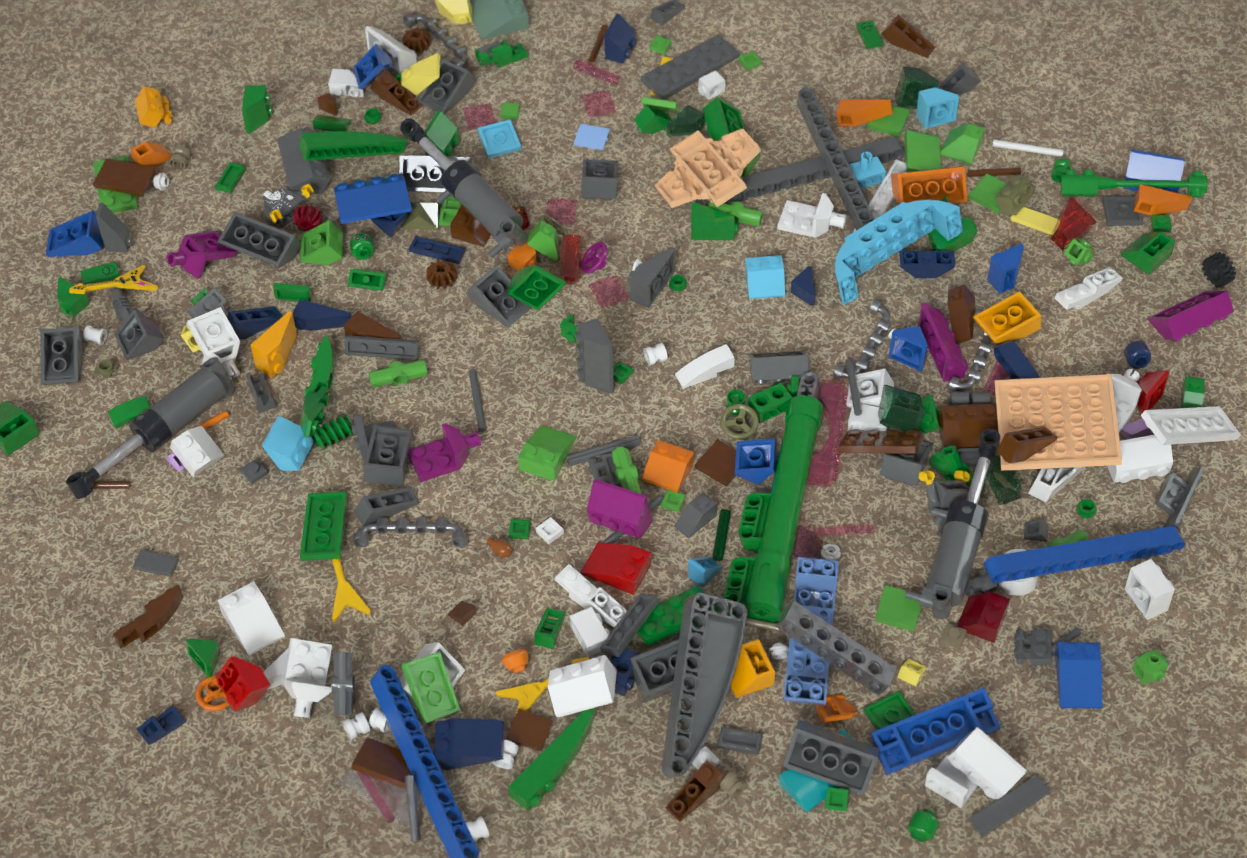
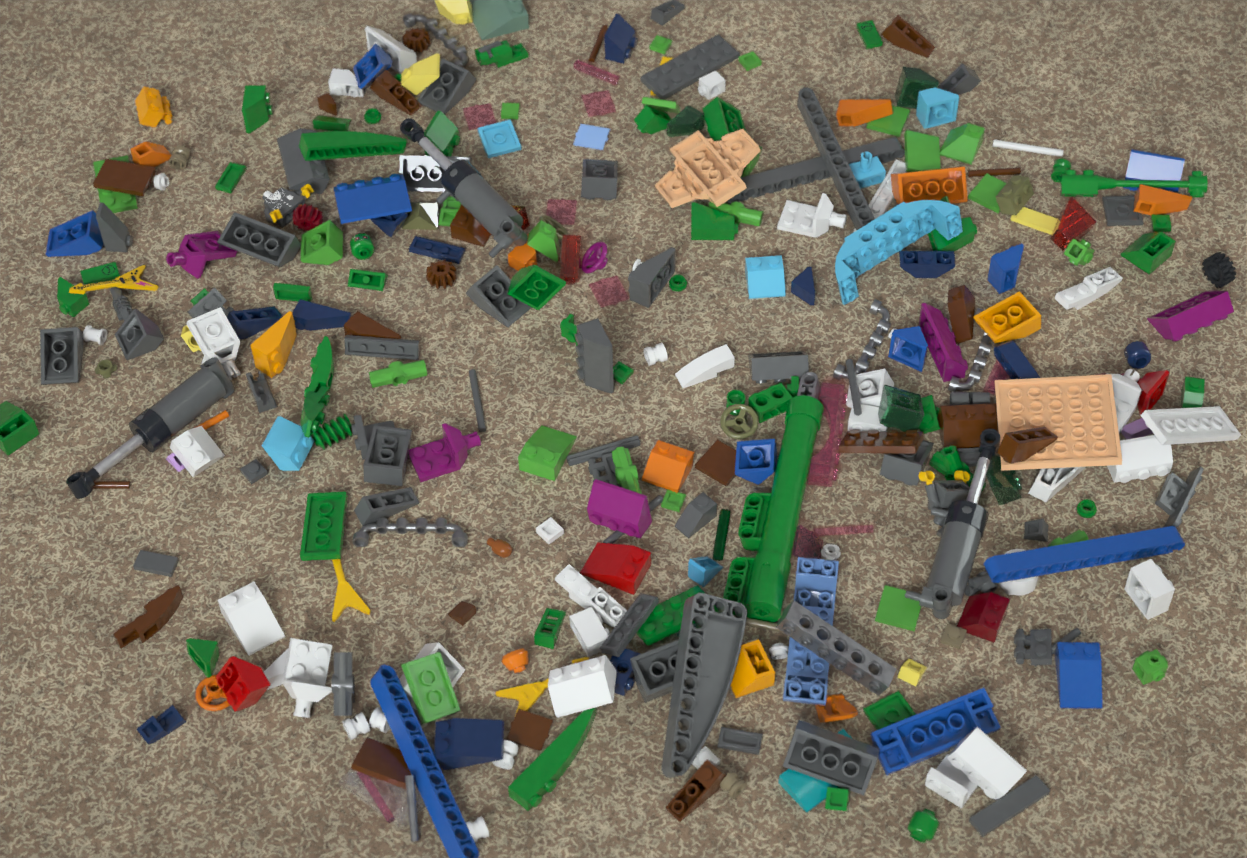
green slope [108,396,151,428] -> none
green tile [509,519,531,540] -> none

